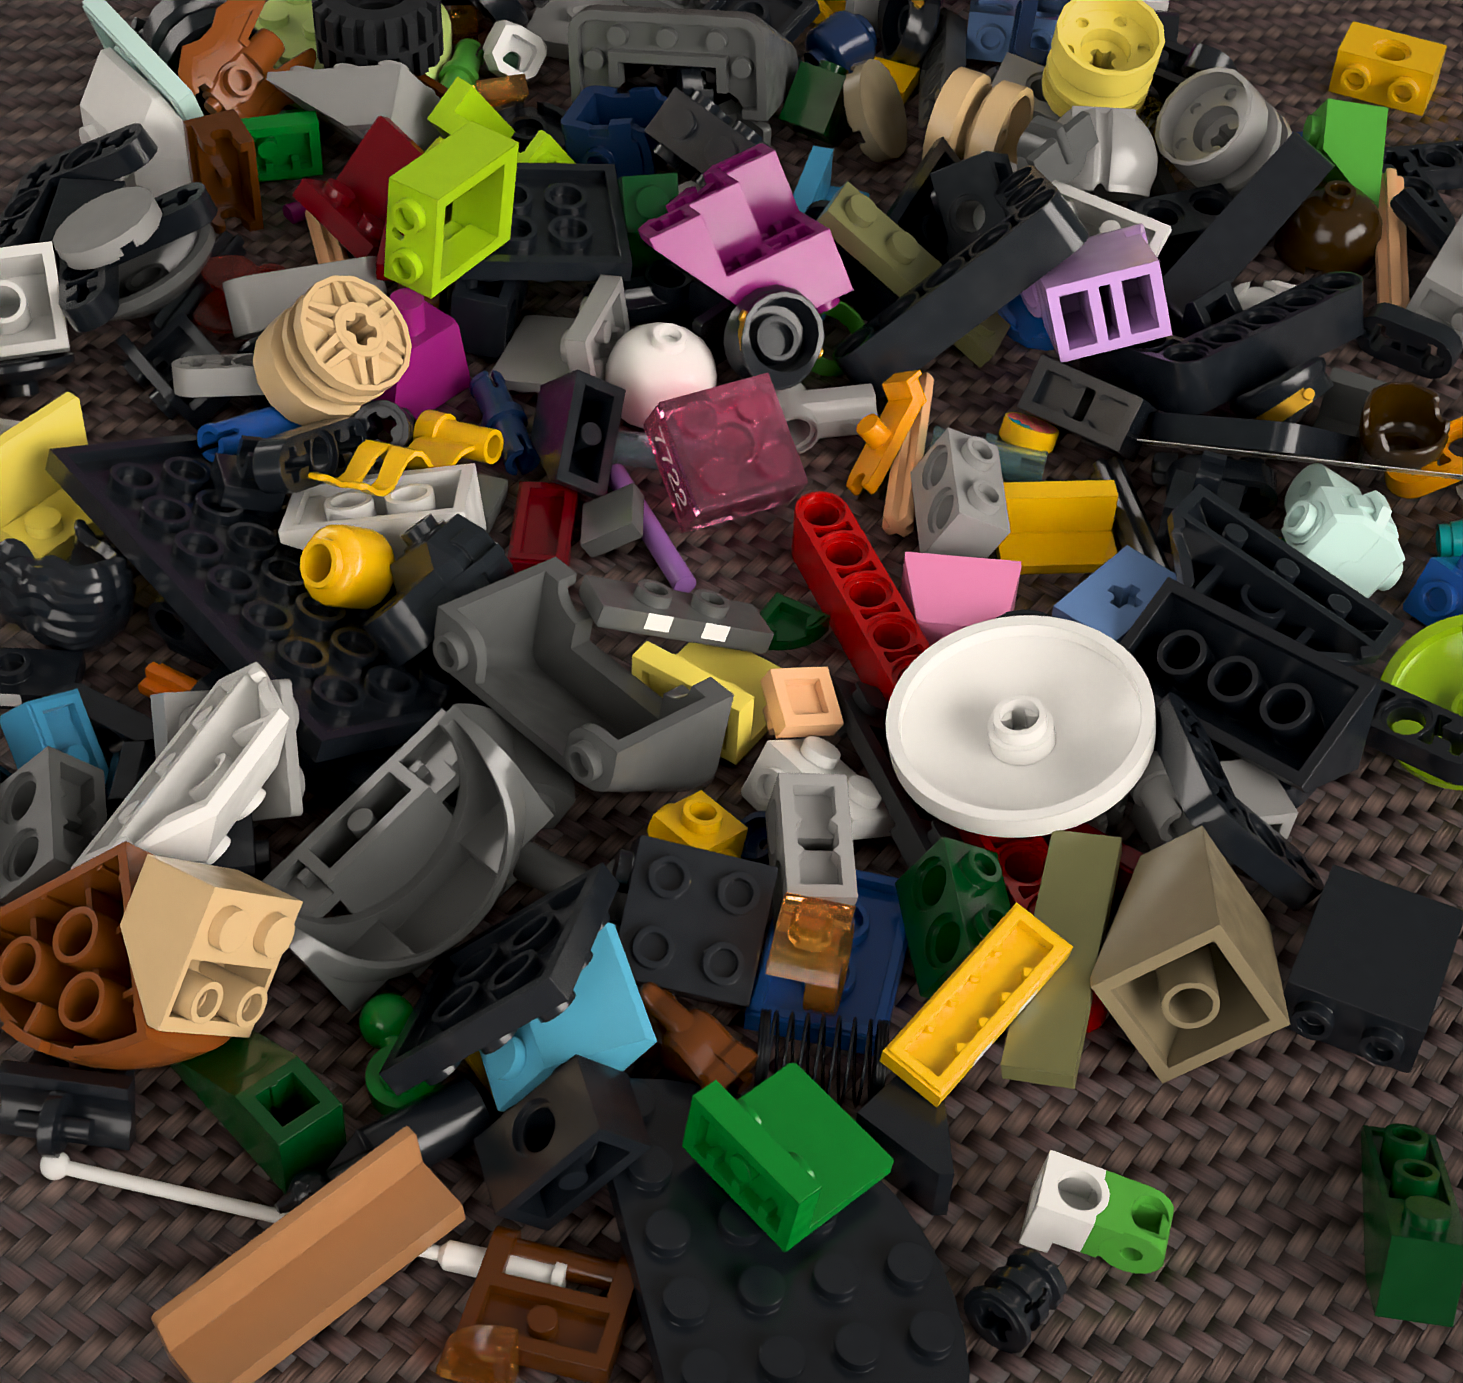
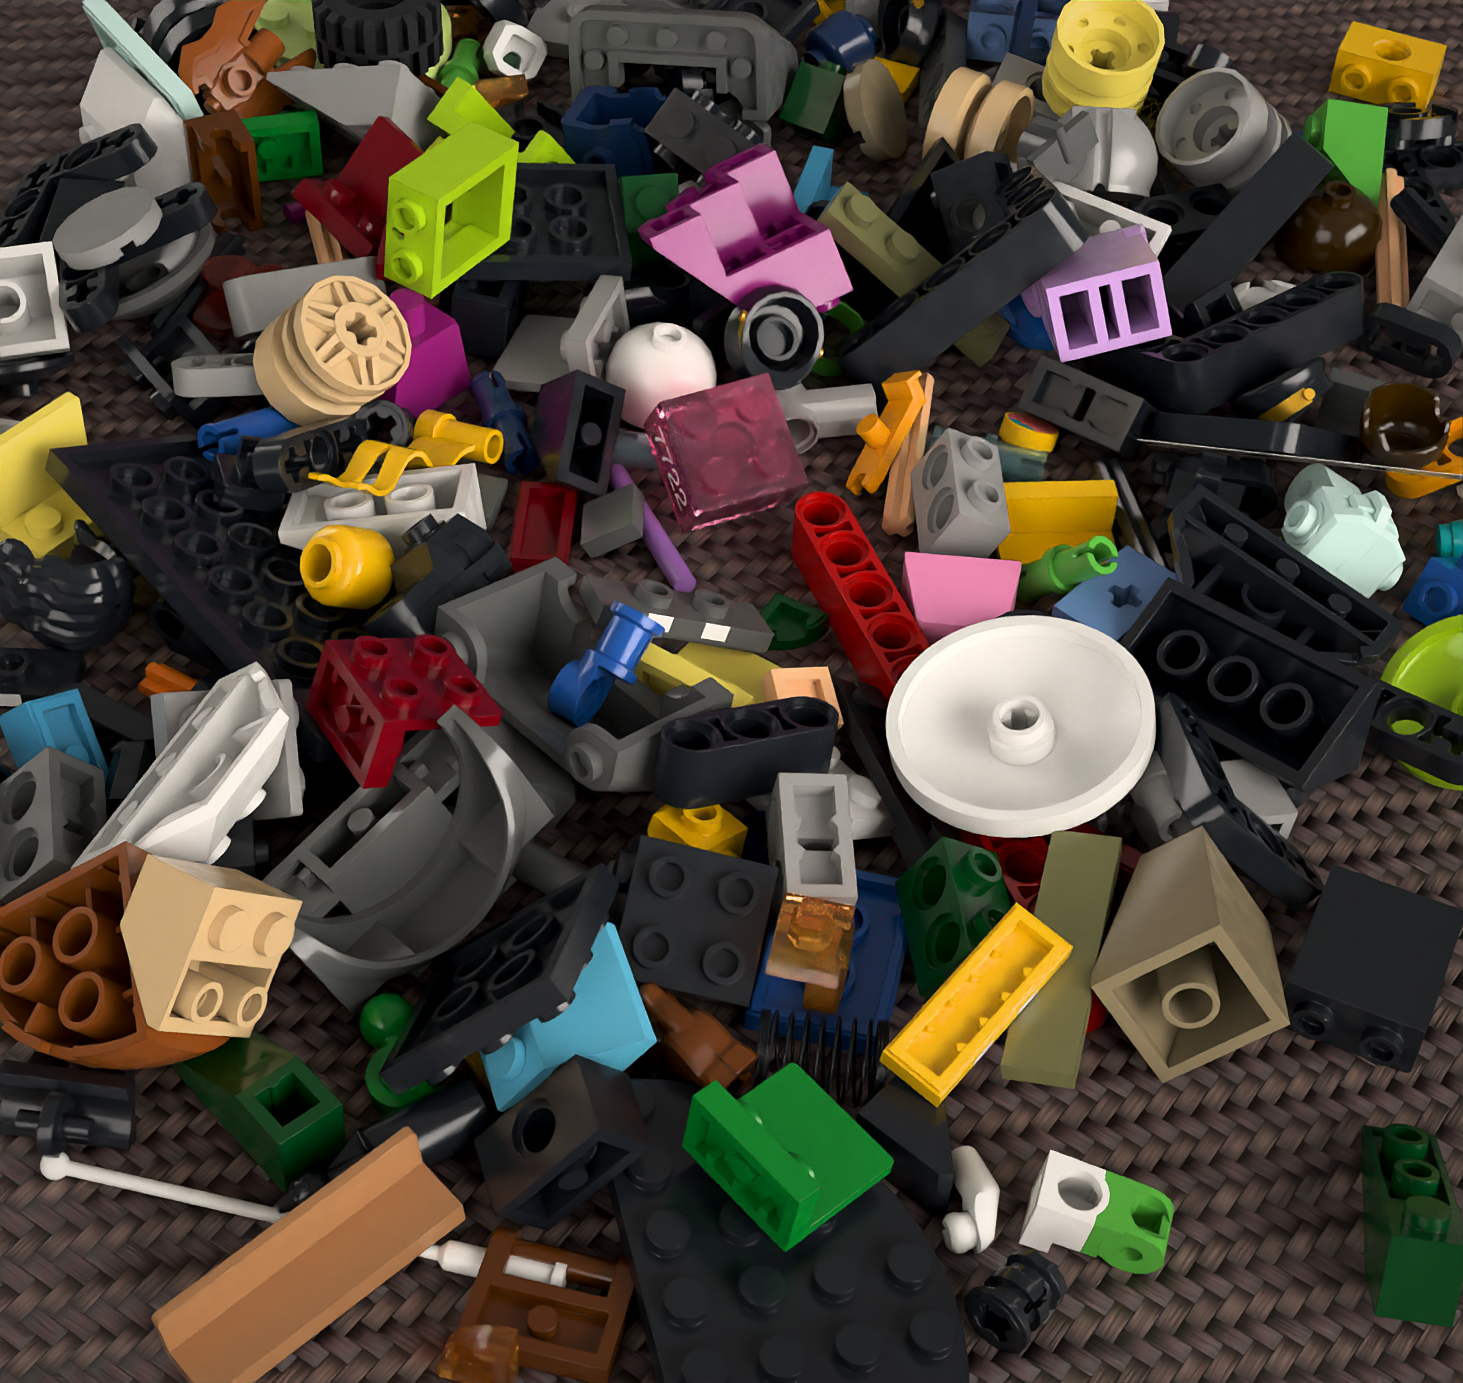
none -> dark red bracket [305,634,503,789]
none -> blue connector [547,600,666,726]
none -> black beam [653,696,839,809]
none -> white arm [942,1146,1000,1254]
none -> bright green pin [1016,535,1118,603]
none -> black plate [1372,102,1459,150]

